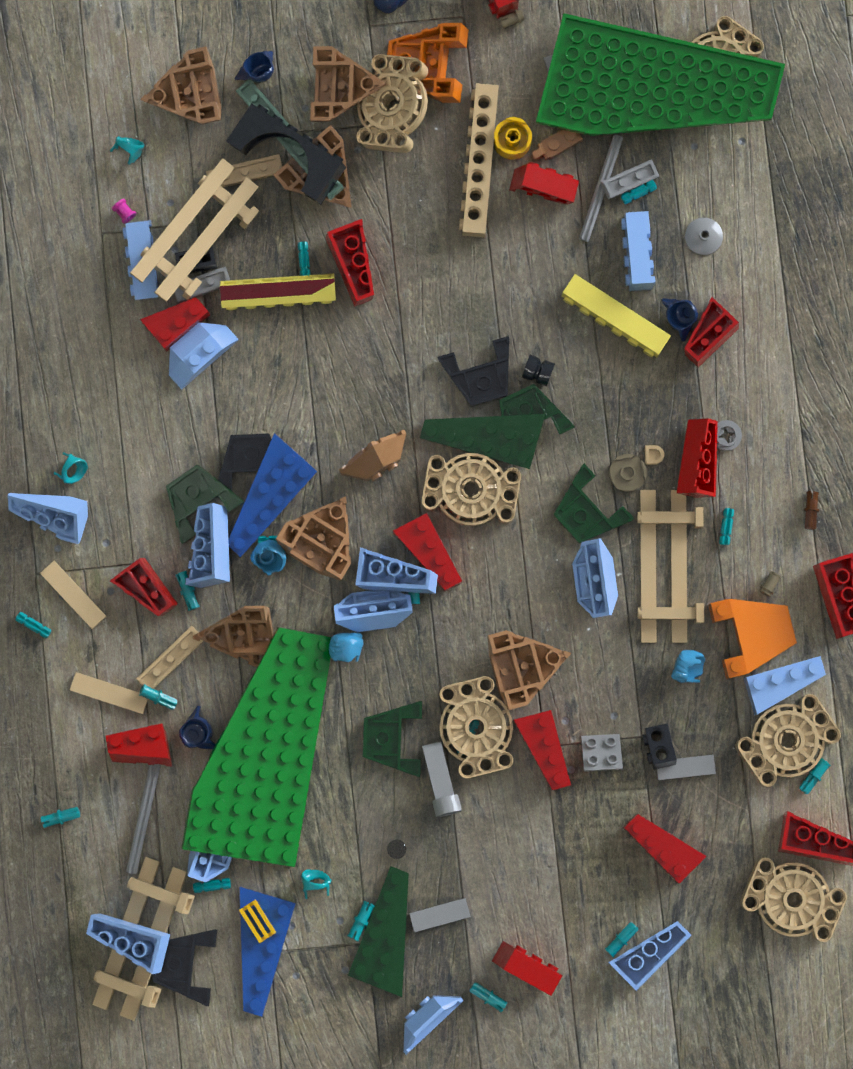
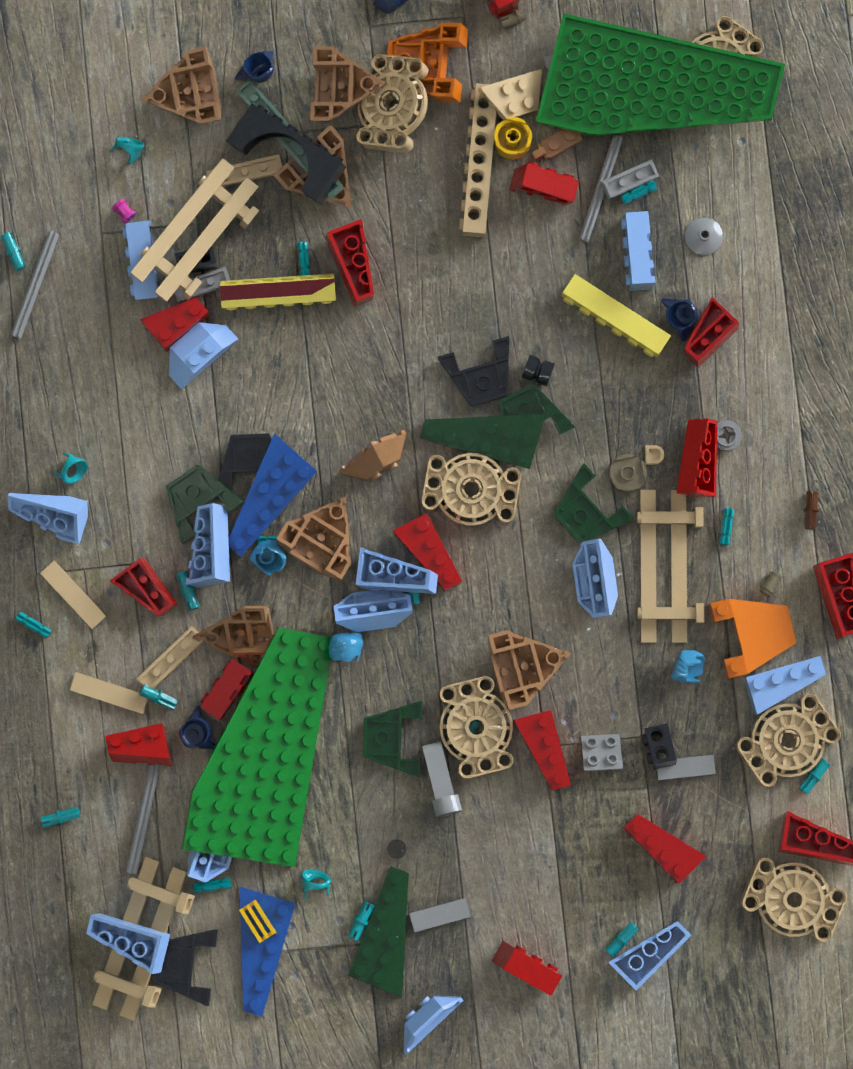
teal axle [470,982,508,1012] -> none
none -> teal pin [0,232,26,271]
none -> light grey axle [11,231,59,339]
none -> red wedge [200,659,254,721]
none -> tan wing [478,69,542,120]

